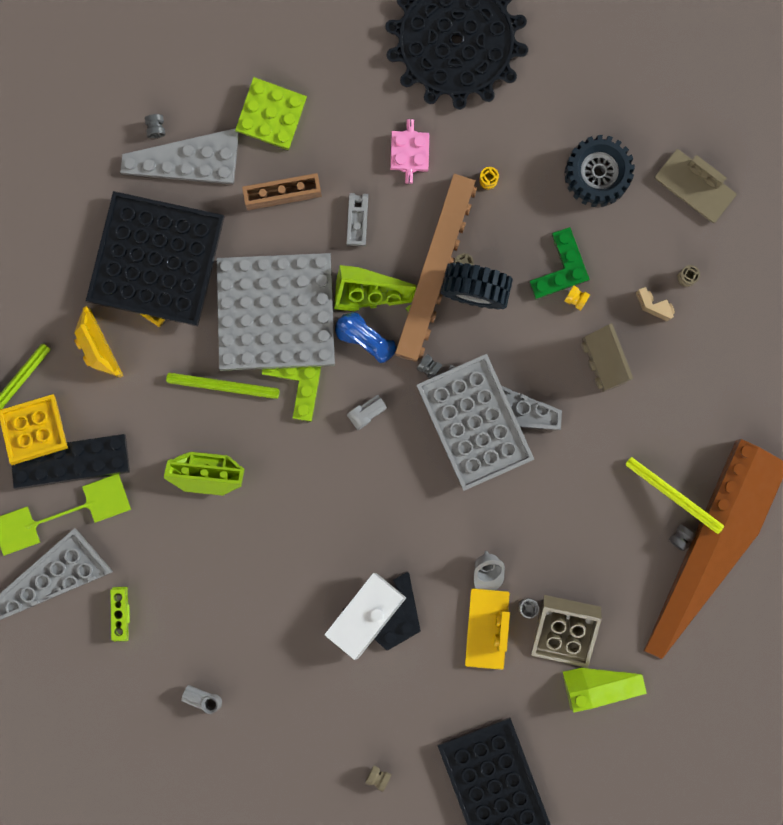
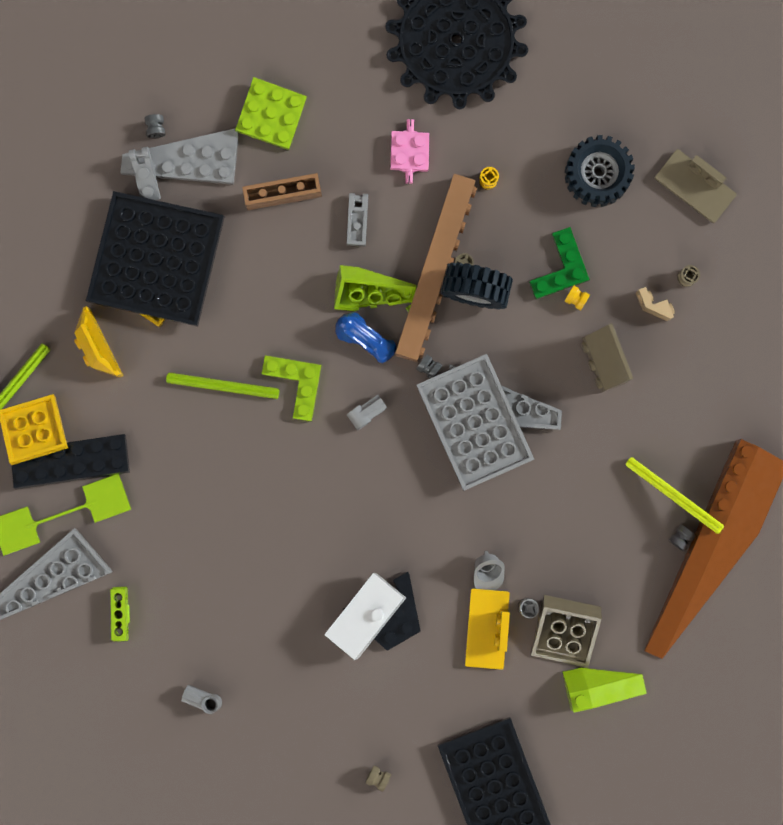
lime wedge [164,452,244,496] -> none
light grey plate [217,253,335,371] -> none
none -> light grey plate [129,147,161,200]

